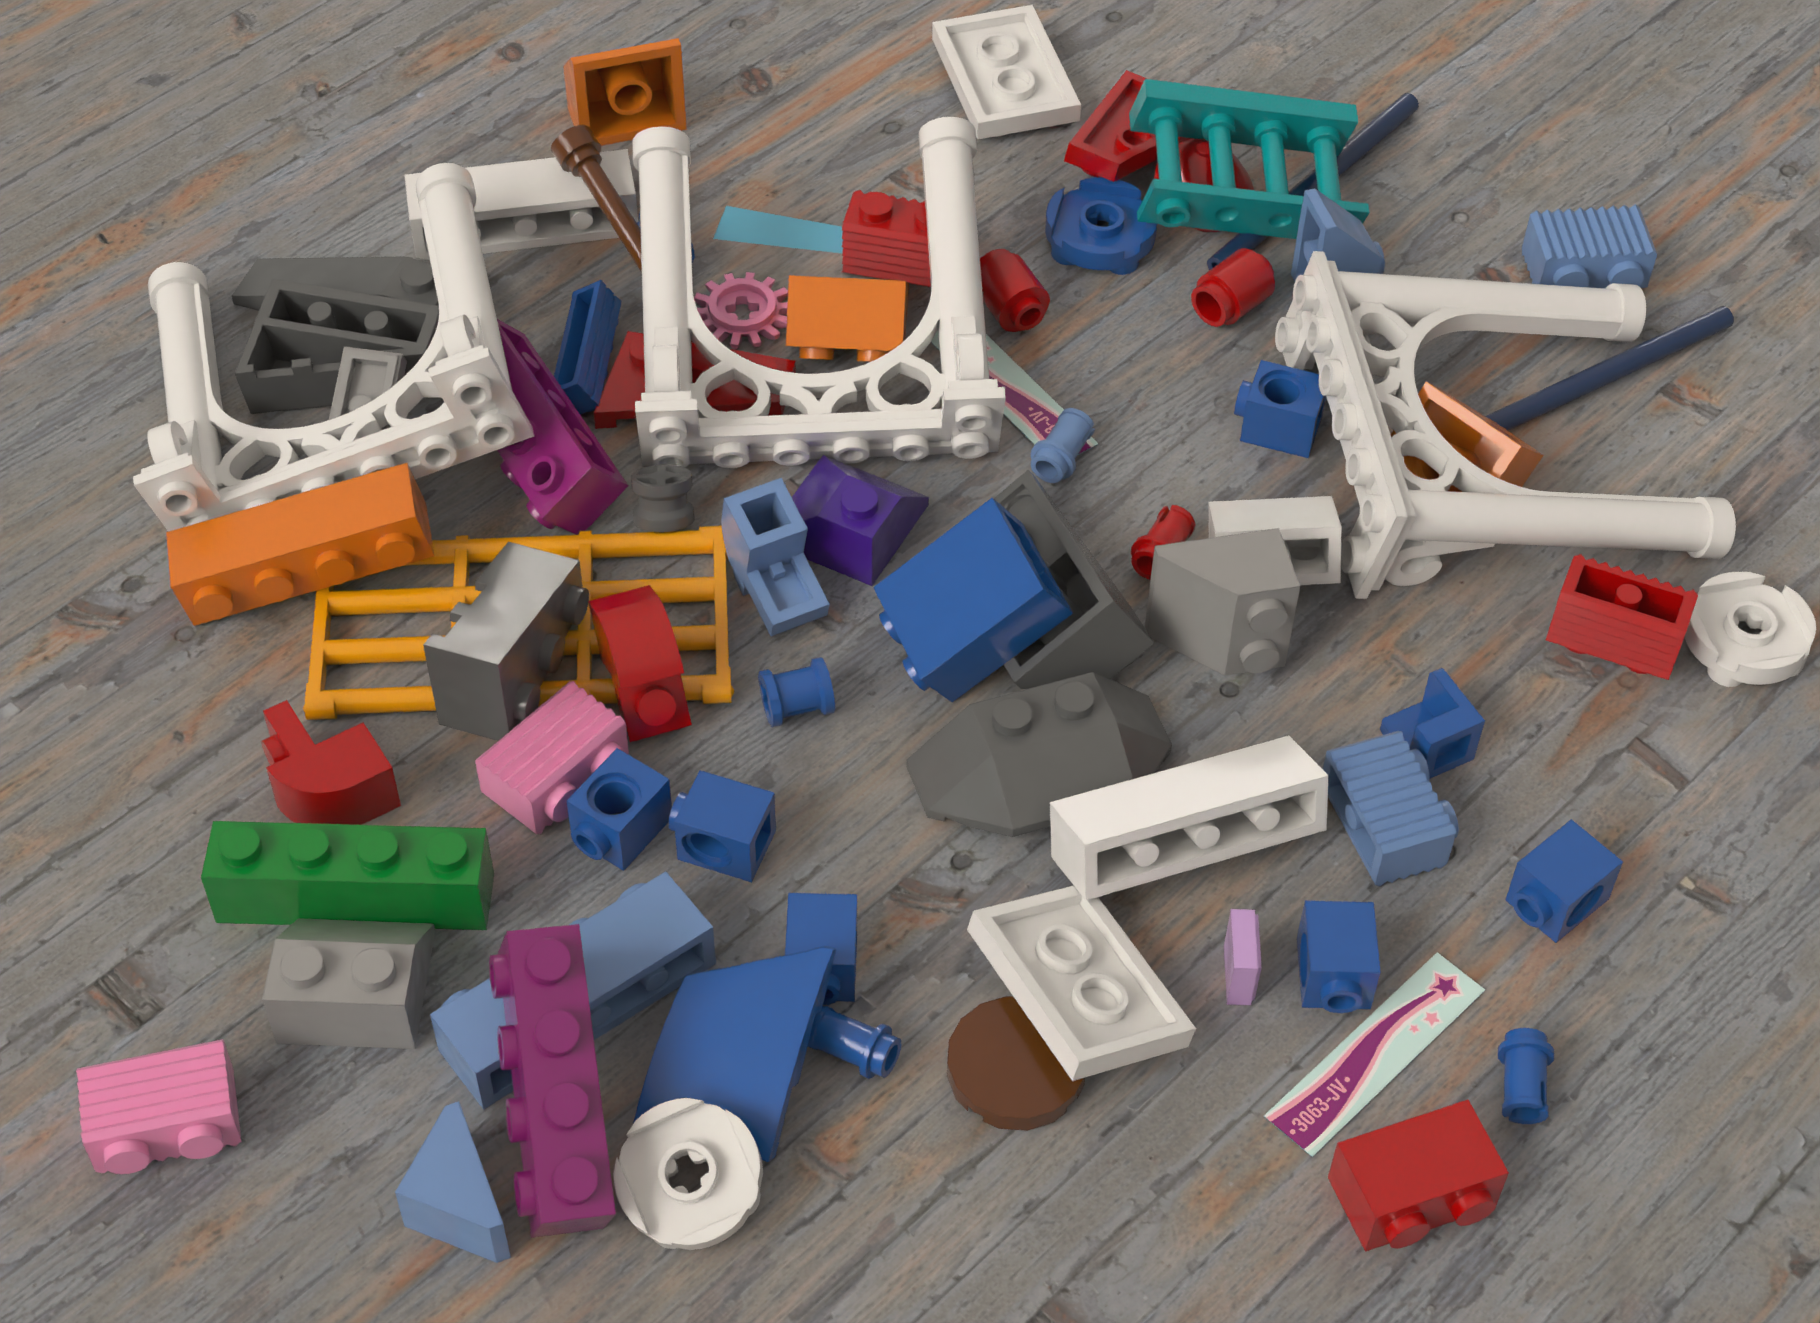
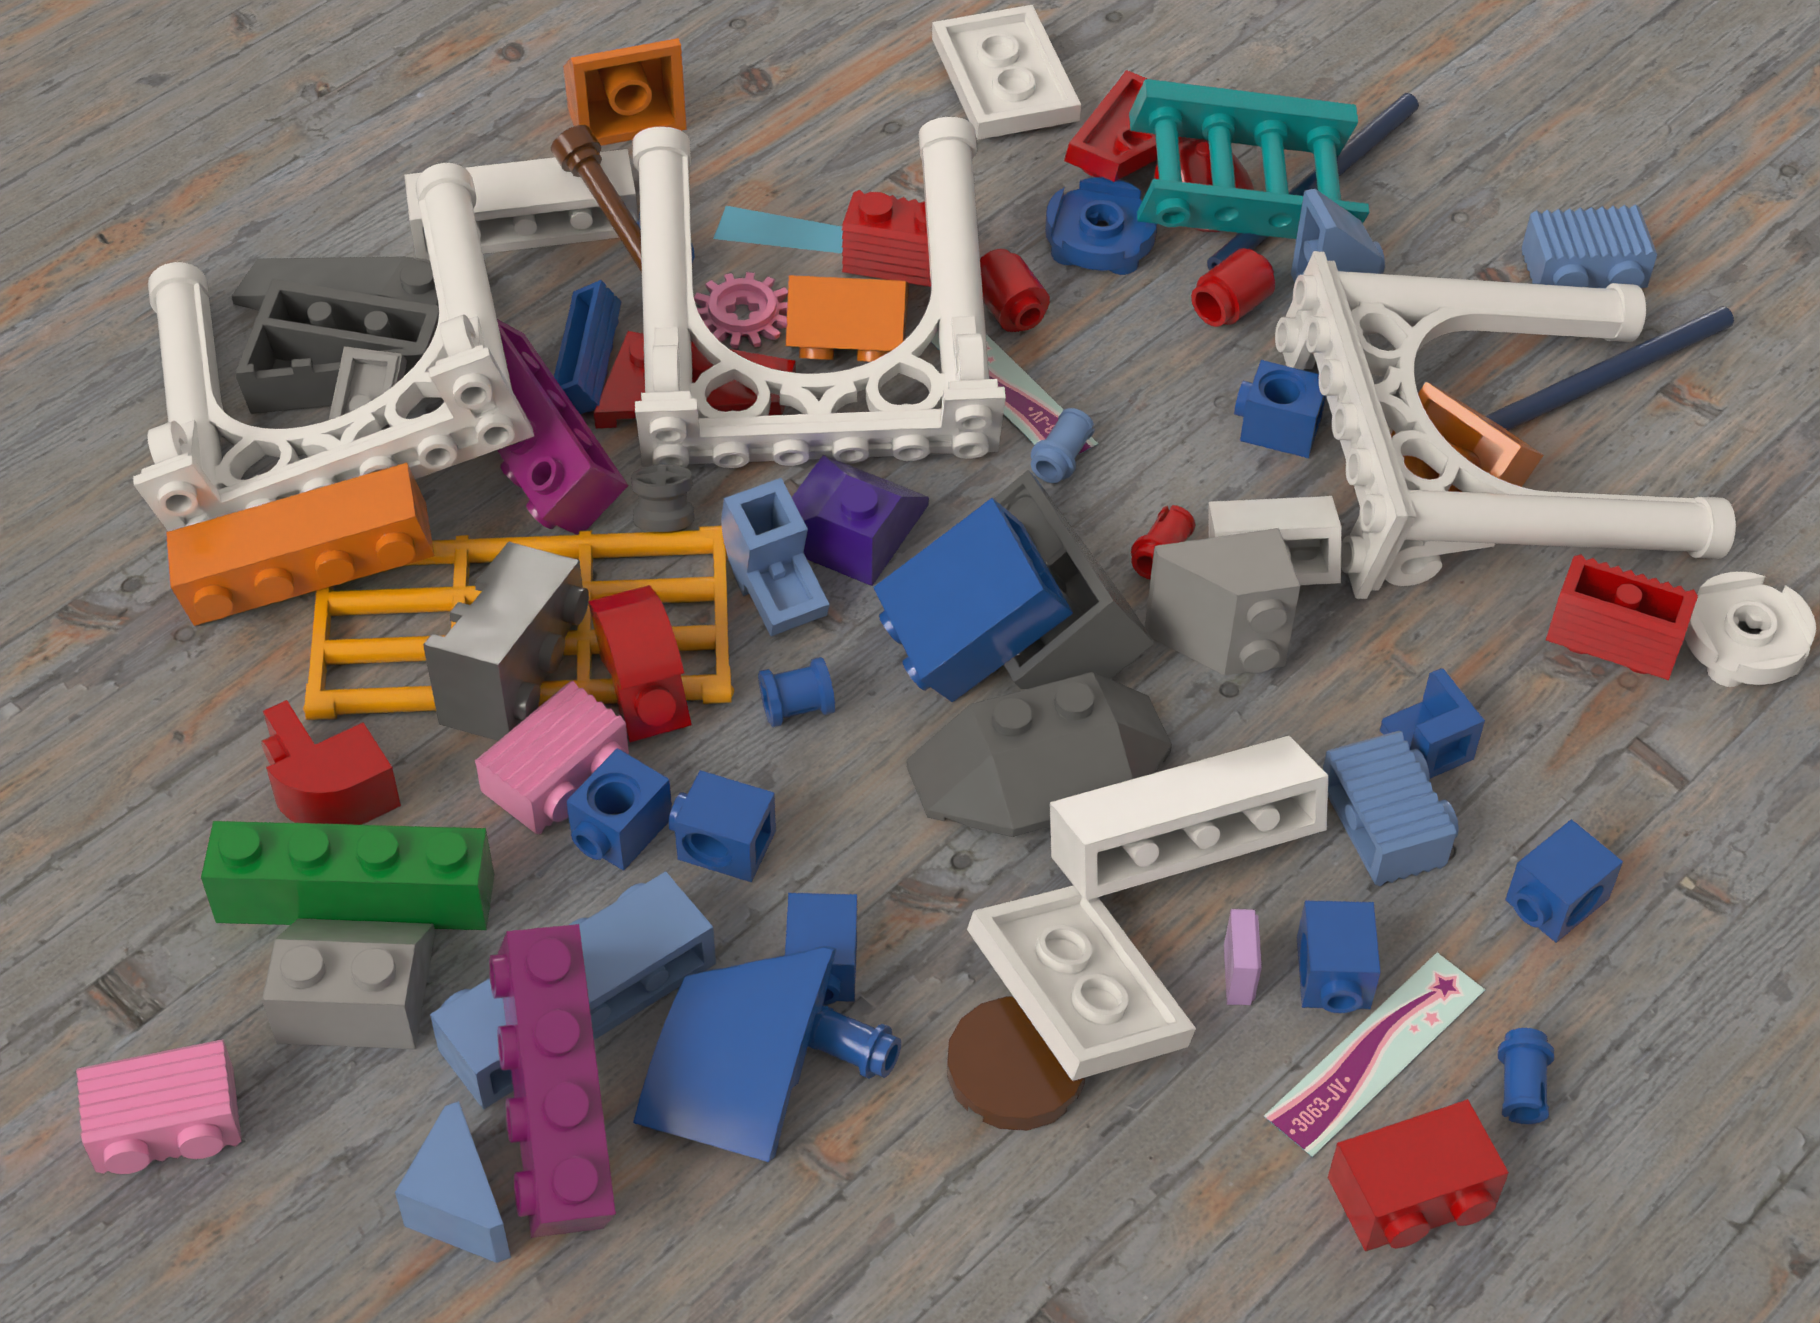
white plate [613,1098,763,1250] -> none

